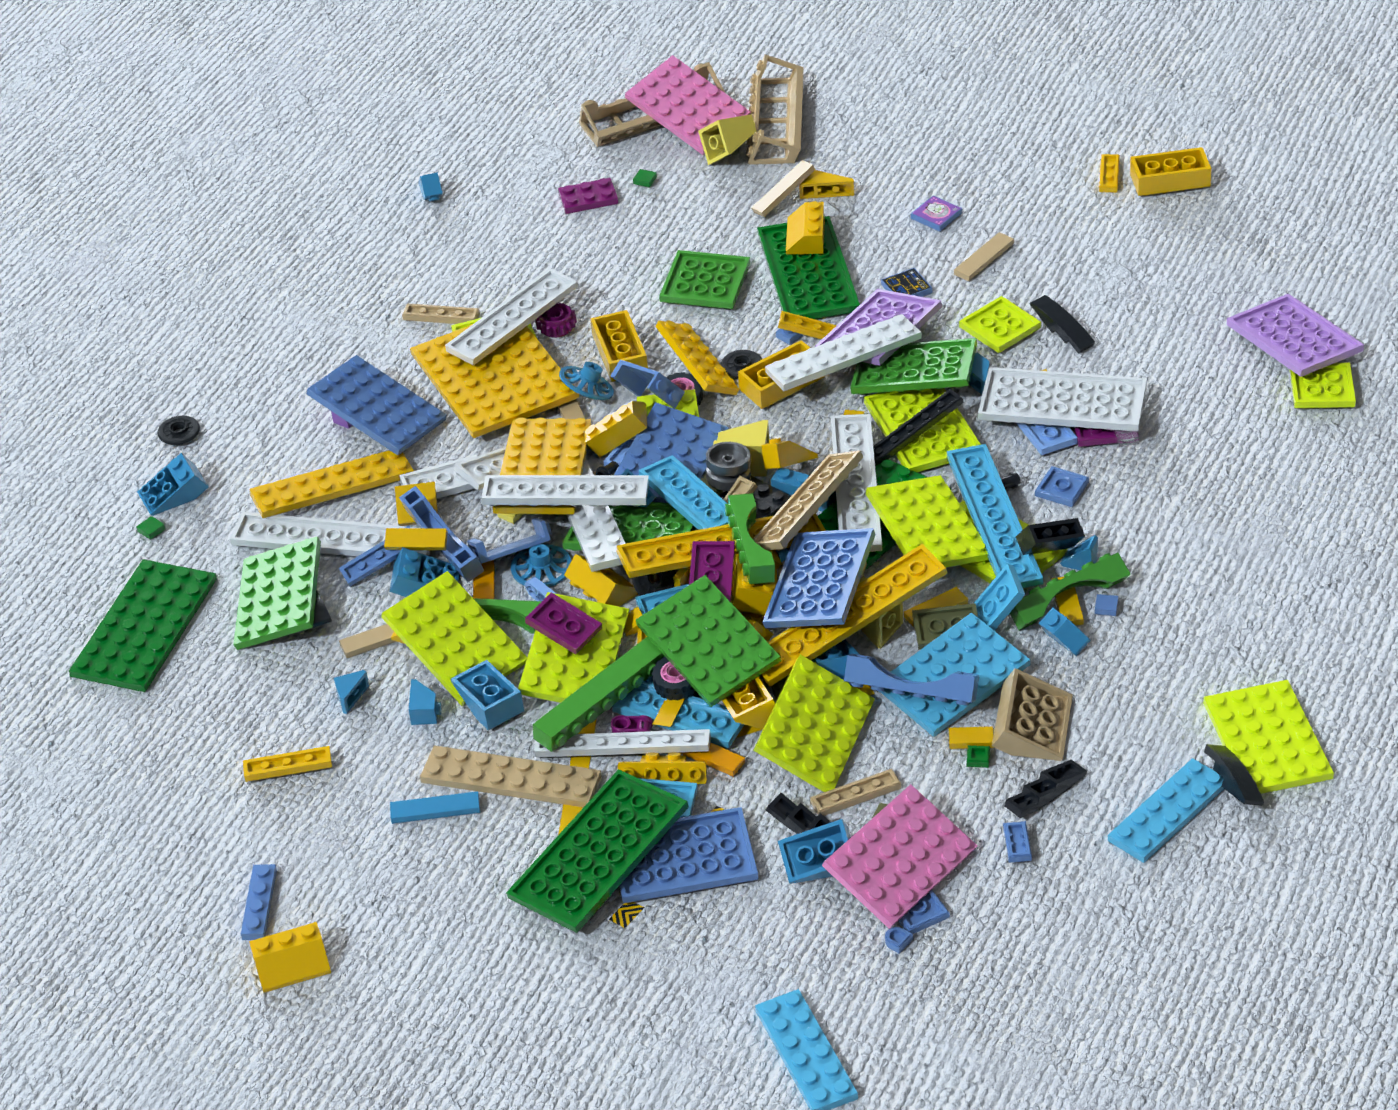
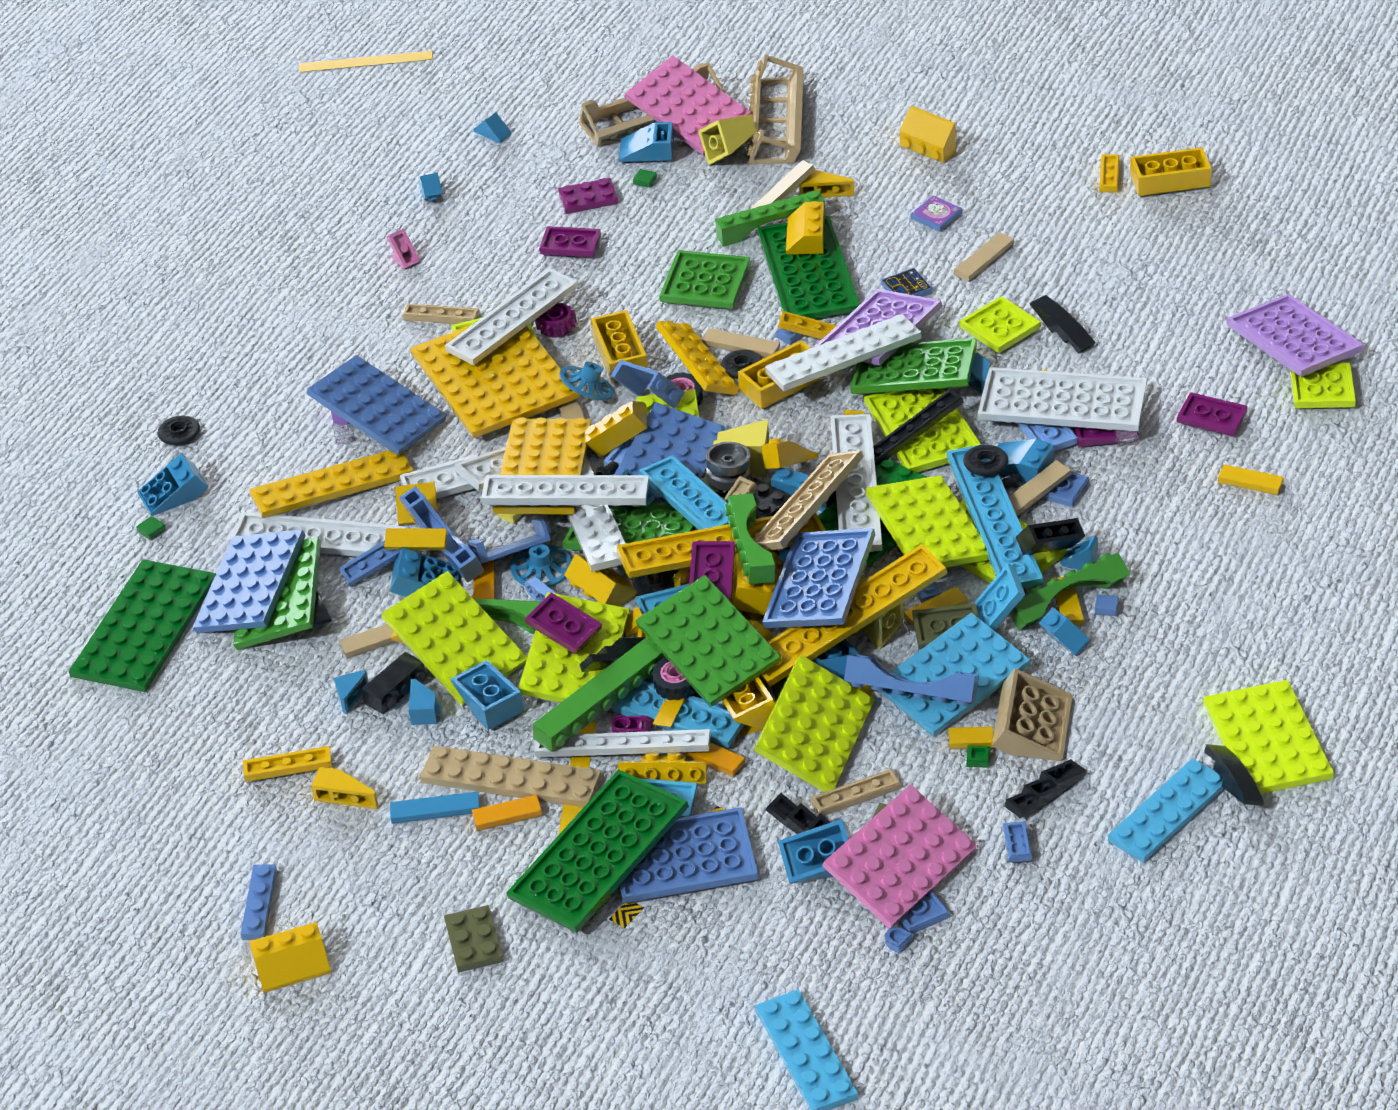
none -> plate [192,530,306,633]
none -> yellow sticker [299,51,432,72]
none -> yellow slope [311,767,378,809]
none -> clear tile [333,424,355,445]
none -> black brick [361,652,426,714]
none -> bright pink slope [386,228,420,269]
none -> olive plate [444,905,503,973]
none -> light orange tile [472,795,542,831]
none -> dark azure slope [474,112,511,143]
none -> magenta plate [539,226,601,258]
none -> black slope [579,637,646,672]
none -> dark azure slope [619,122,674,162]
none -> tan tile [702,328,780,358]
none -> bright green arch [715,190,826,247]
none -> yellow slope [899,106,956,163]
none -> medium blue plate [916,581,942,603]
none -> black wheel [963,444,1008,476]
none -> dark azure slope [997,439,1055,484]
none -> tan tile [1009,460,1071,516]
none -> magenta plate [1177,392,1248,436]
none -> yellow tile [1218,464,1284,495]

